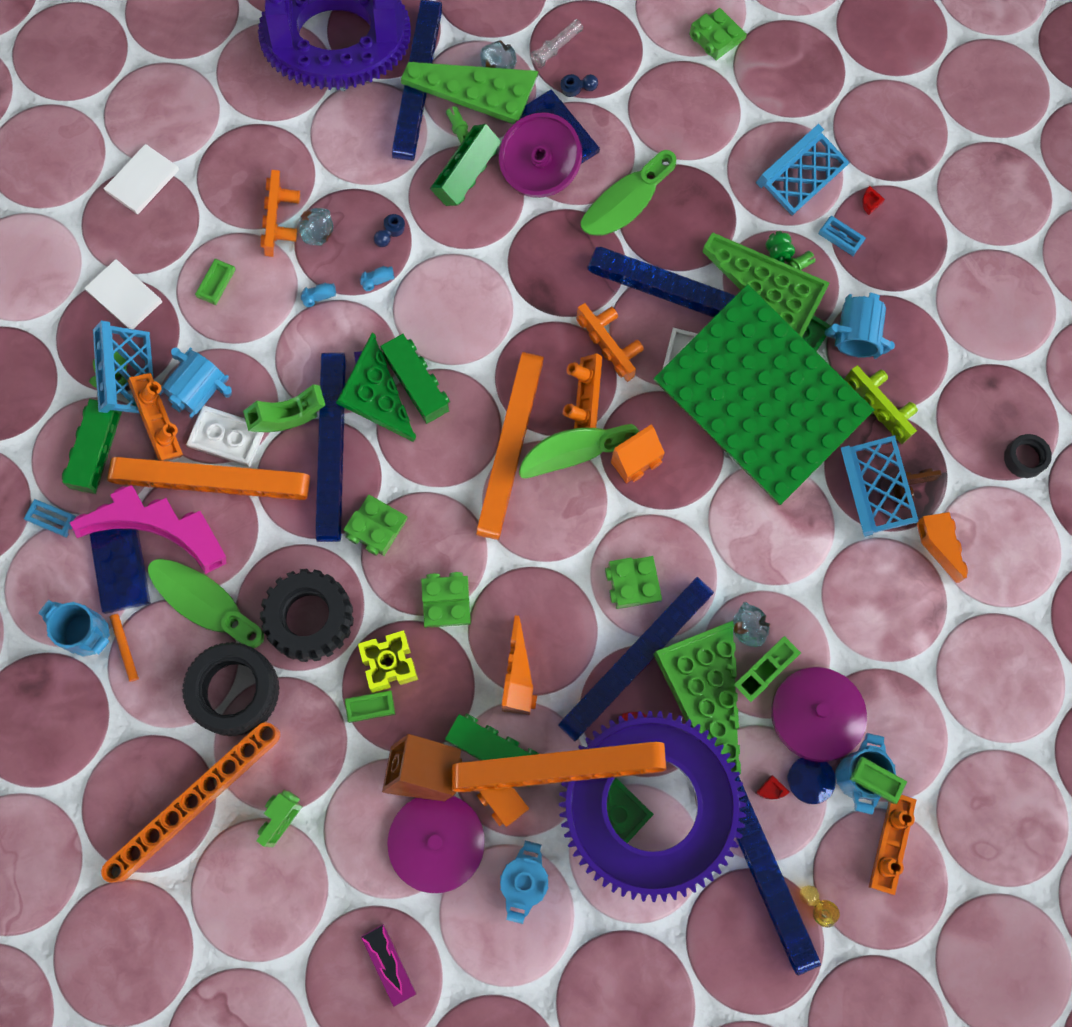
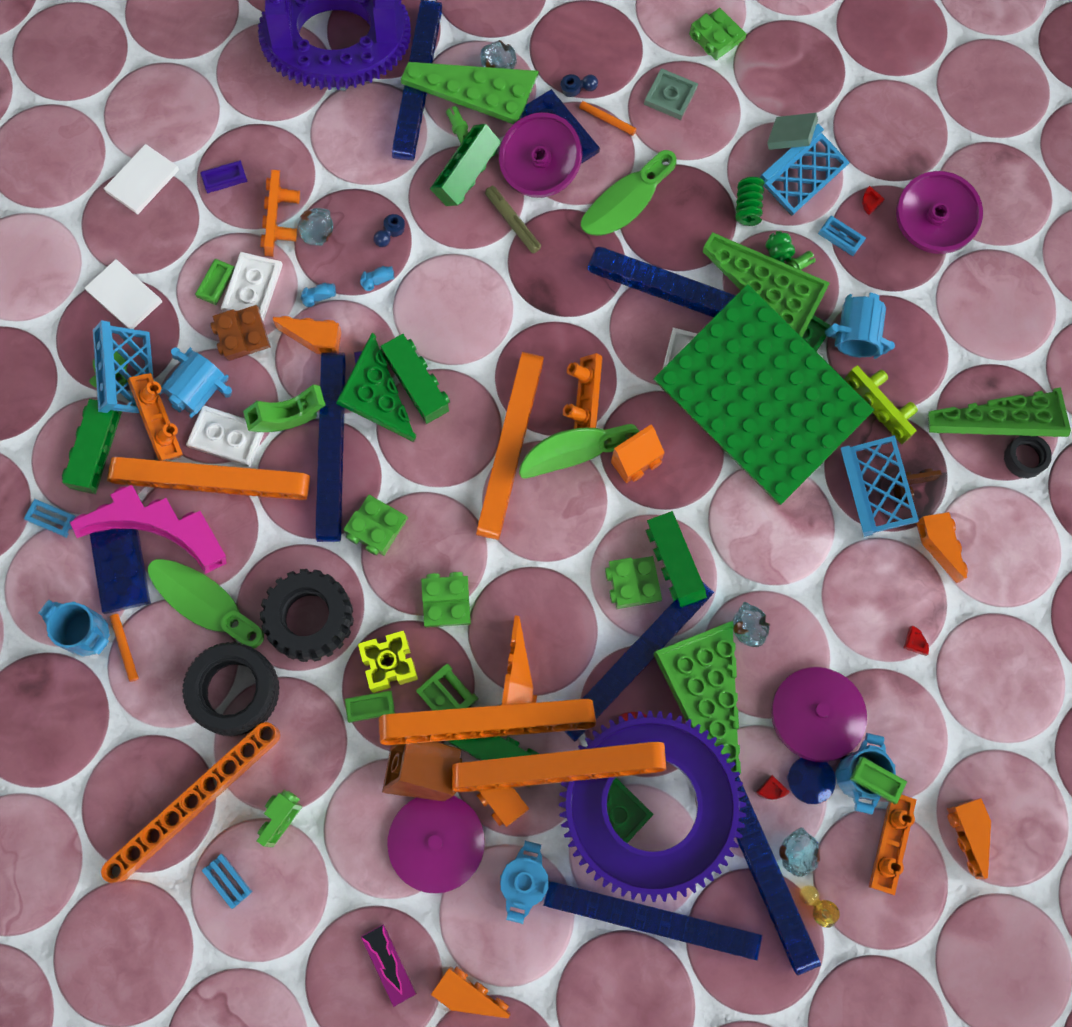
clear pin [530,19,583,68] -> none
orange plate [576,303,644,382] -> none
bright green arch [734,636,801,702] -> none
none -> dark purple tile [200,160,248,193]
none -> dark azure tile [202,854,253,909]
none -> dark orange plate [210,305,271,361]
none -> white tile [221,252,283,322]
none -> orange slope [273,316,341,356]
none -> orange beam [378,699,596,745]
none -> bright green plate [416,664,479,711]
none -> orange slope [431,966,510,1018]
none -> olive axle [485,185,541,254]
none -> clear blue beam [543,881,763,961]
none -> orange bar [579,101,637,136]
none -> sand green tile [644,68,698,120]
none -> green brick [645,511,707,607]
none -> green piece [735,177,764,226]
none -> sand green tile [767,112,818,150]
none -> clear light blue hair [779,827,820,877]
none -> magenta dish [896,171,983,254]
none -> red tile [904,626,929,656]
none -> bright green wing [928,387,1071,437]
none -> orange slope [947,798,991,879]

